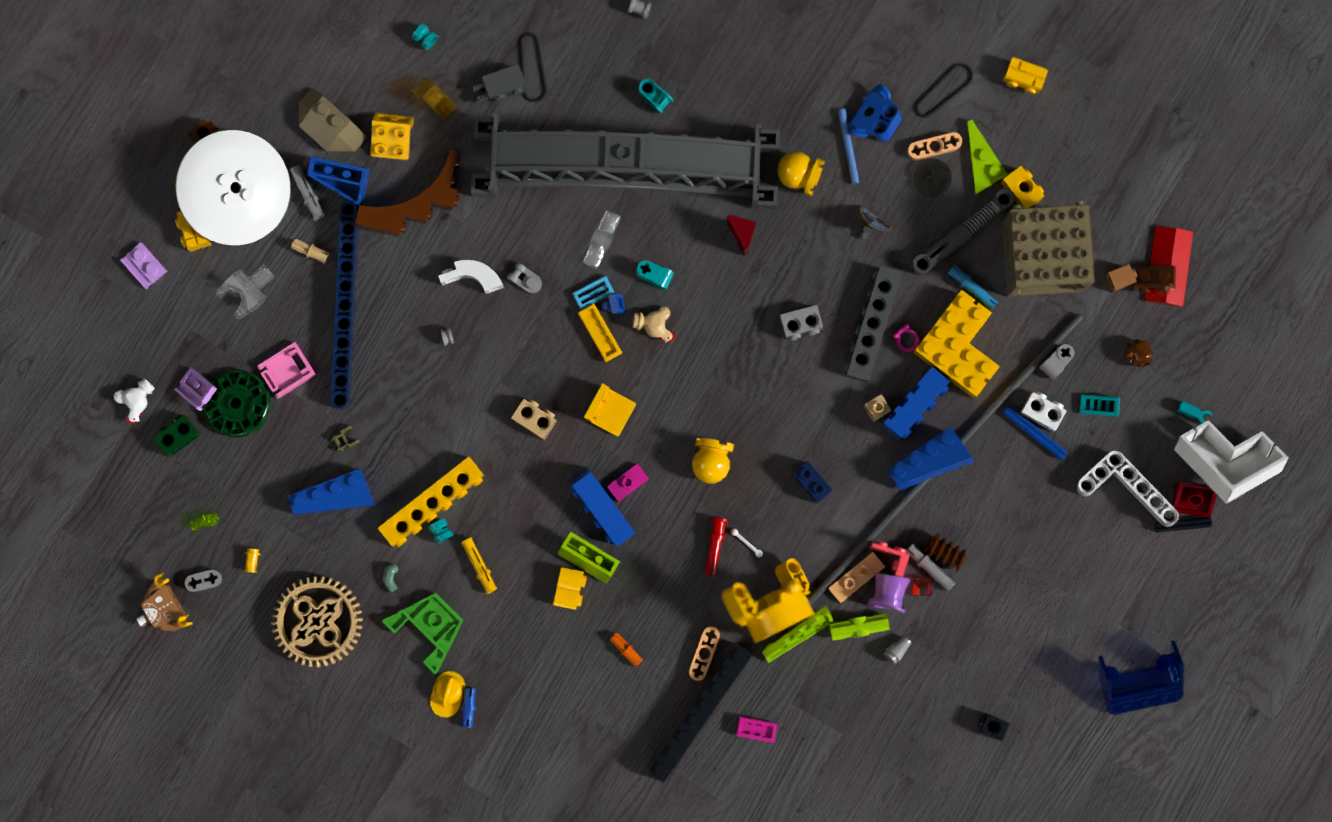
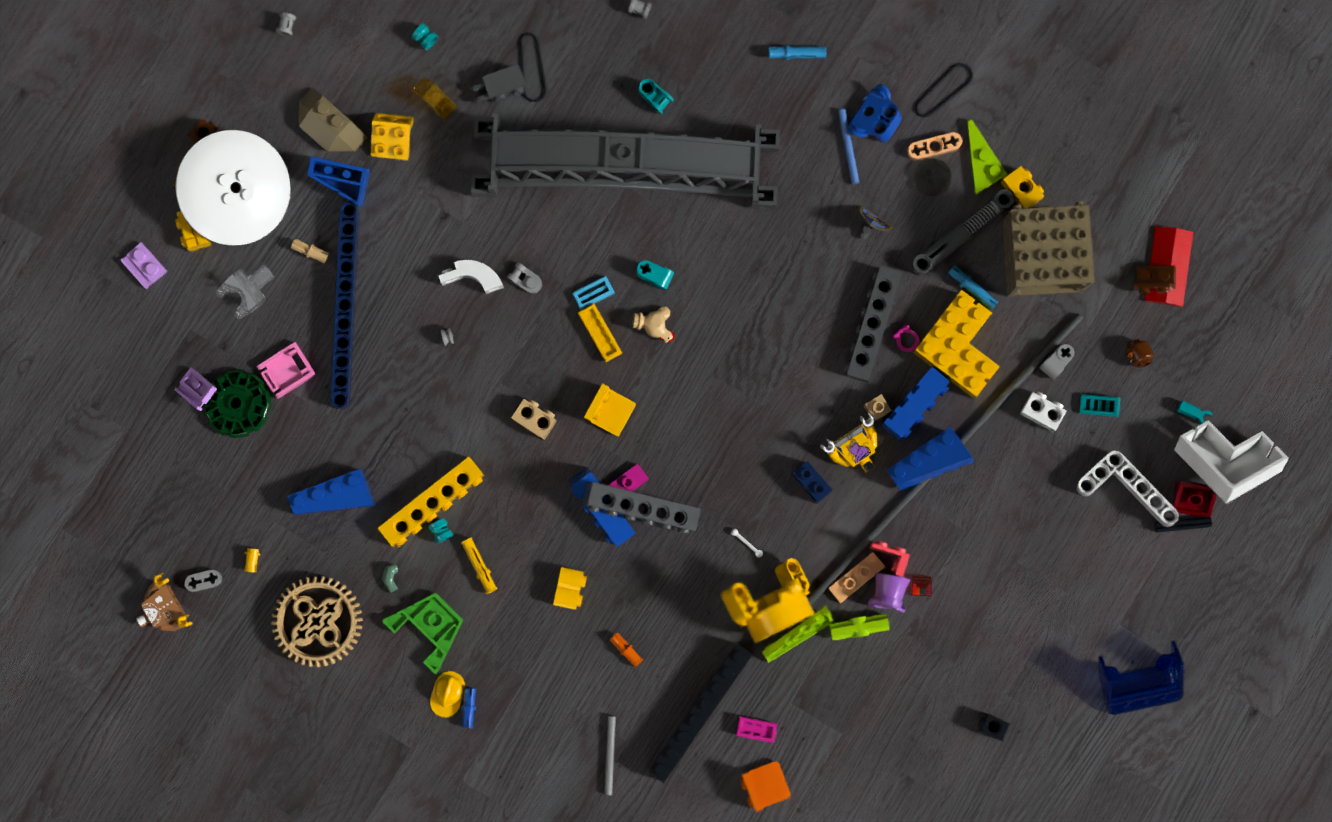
white animal [114,378,155,424] -> none
dark green brick [154,415,202,458] -> none
clear neon green arm [190,513,219,531] -> none
light grey pin [290,165,325,221] -> none
olive piece [331,426,360,452] -> none
reddish brown arch [354,149,460,237] -> none
lime brick [557,532,620,584] -> none
clear piece [583,210,621,269] -> none
blue tile [602,293,626,315] -> none
light nougat beam [689,627,720,681] -> none
yellow tile [692,438,734,484] -> none
red pin [704,517,729,576] -> none
dark red slope [726,215,756,256] -> none
yellow tile [777,151,825,196] -> none
light grey brick [779,305,823,341] -> none
light grey cone [883,636,912,664] -> none
light grey pin [906,543,956,592] -> none
reddish brown piece [923,533,967,573] -> none
yellow brick [1003,57,1048,95] -> none
blue axle [1003,406,1067,460] -> none
medium nougat brick [1105,264,1138,293] -> none
none -> light grey bush [275,12,296,36]
none -> dark grey brick [582,482,701,534]
none -> light grey bar [604,716,616,795]
none -> orange bracket [740,761,791,812]
none -> dark azure pin [769,45,826,60]
none -> torso [820,413,877,473]

